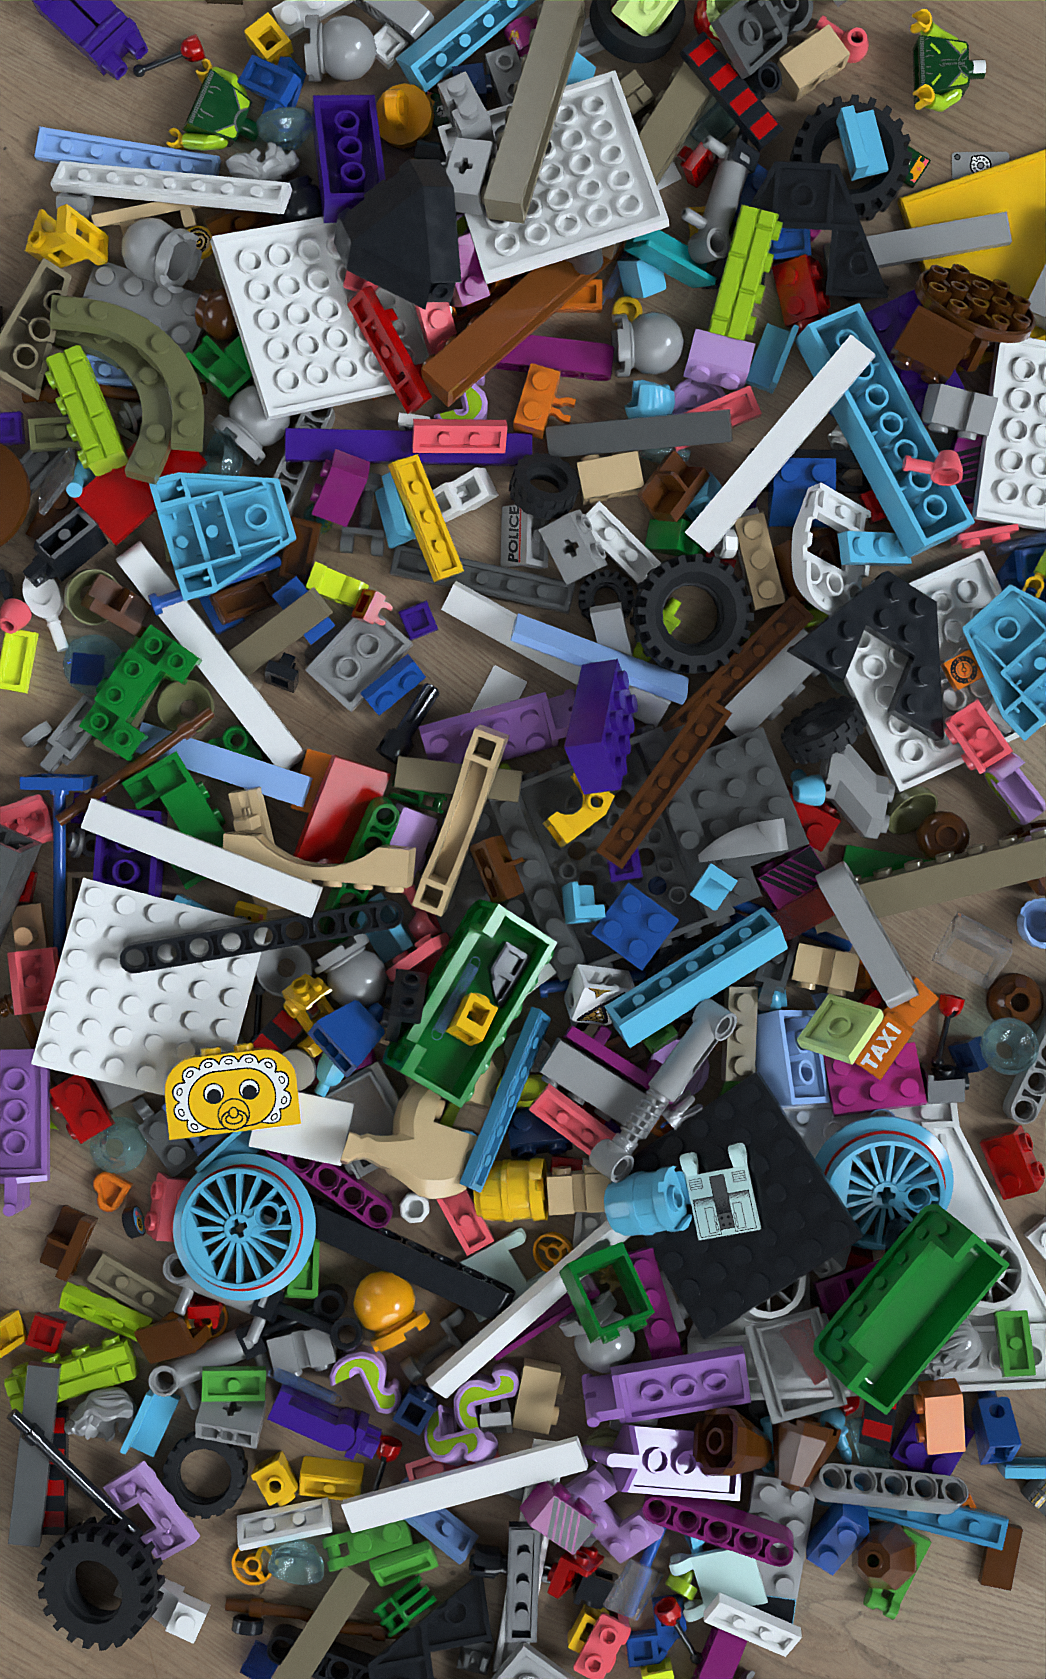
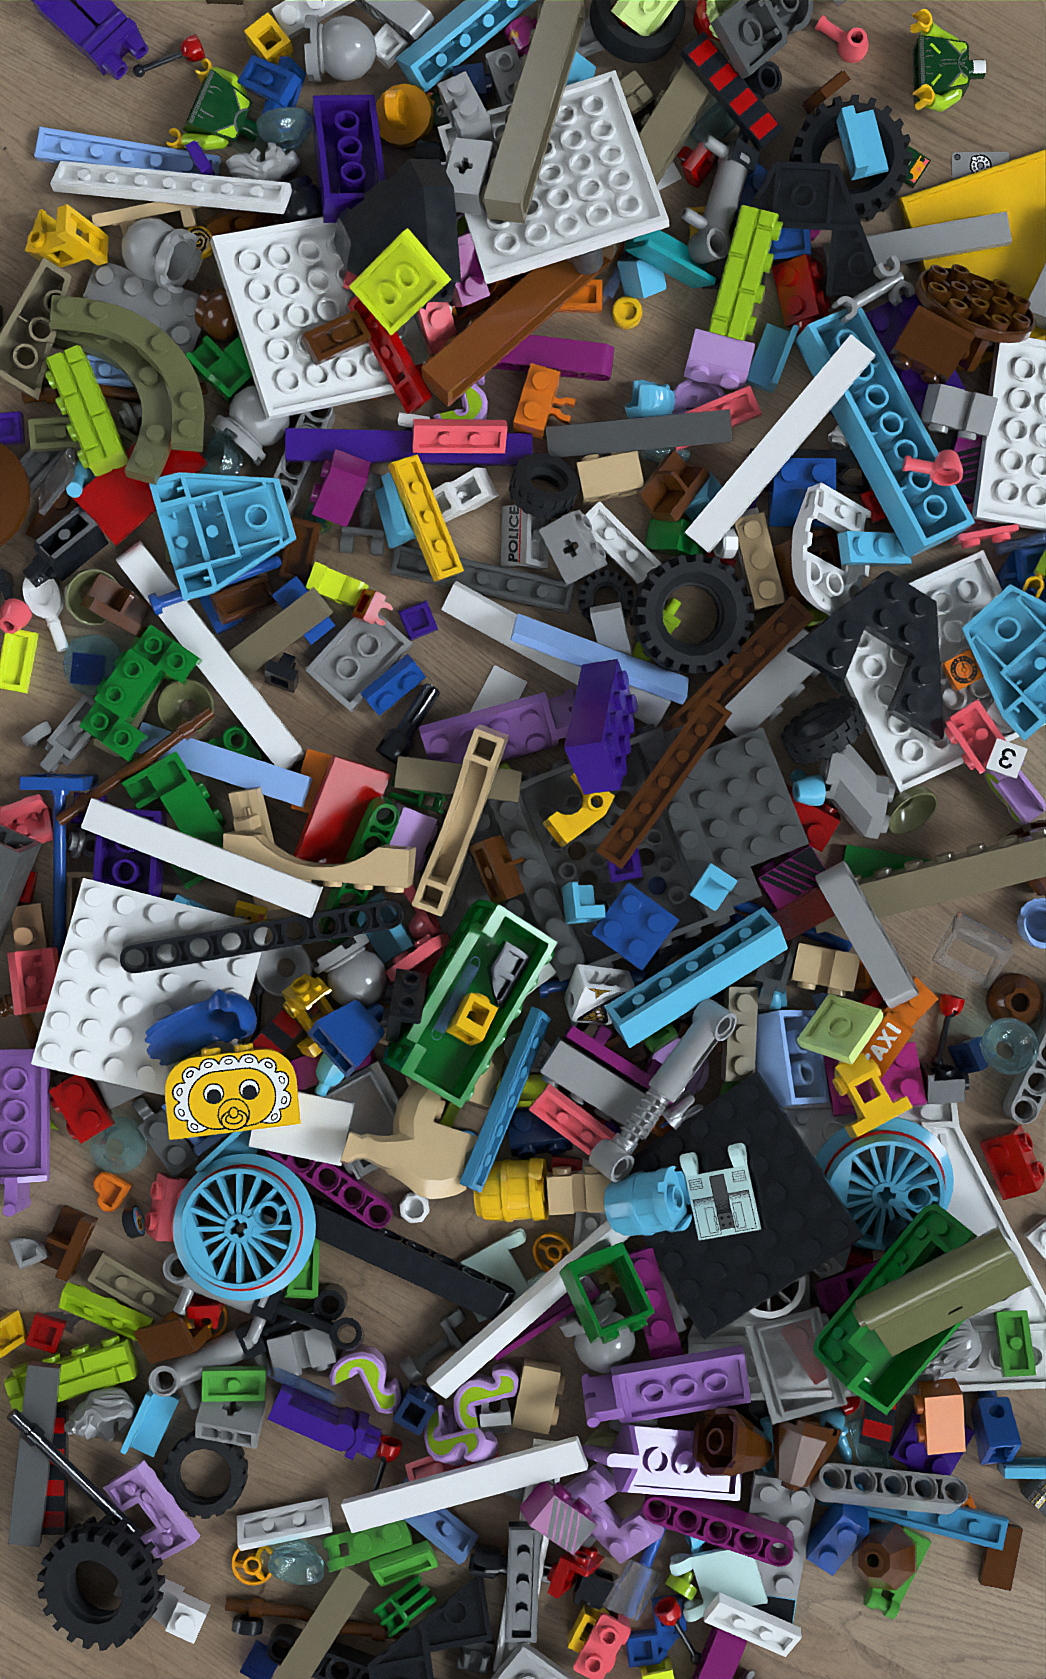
light grey tile [56,192,94,221] -> none
yellow brick [251,1451,299,1507] -> none
light grey piece [282,1049,316,1091] -> none
yellow slope [298,1456,364,1500] -> none
light orange tile [353,1271,430,1352] -> none
coral plate [436,1189,494,1256] -> none
light grey tile [611,311,684,378] -> none
light grey piece [698,818,789,863] -> none
tan brick [777,24,850,102] -> none
reddish brown piece [916,811,970,860] -> none
none -> light grey tile [9,1237,51,1270]
none -> blue hair [145,989,257,1066]
none -> dark purple tile [185,140,216,176]
none -> reddish brown plate [301,310,372,366]
none -> neon yellow tile [349,228,451,336]
none -> reddish brown tile [802,70,851,114]
none -> light grey bar [832,255,915,323]
none -> yellow tile [832,1053,913,1138]
none -> olive door [852,1226,1032,1357]
none -> white tile [985,738,1028,779]

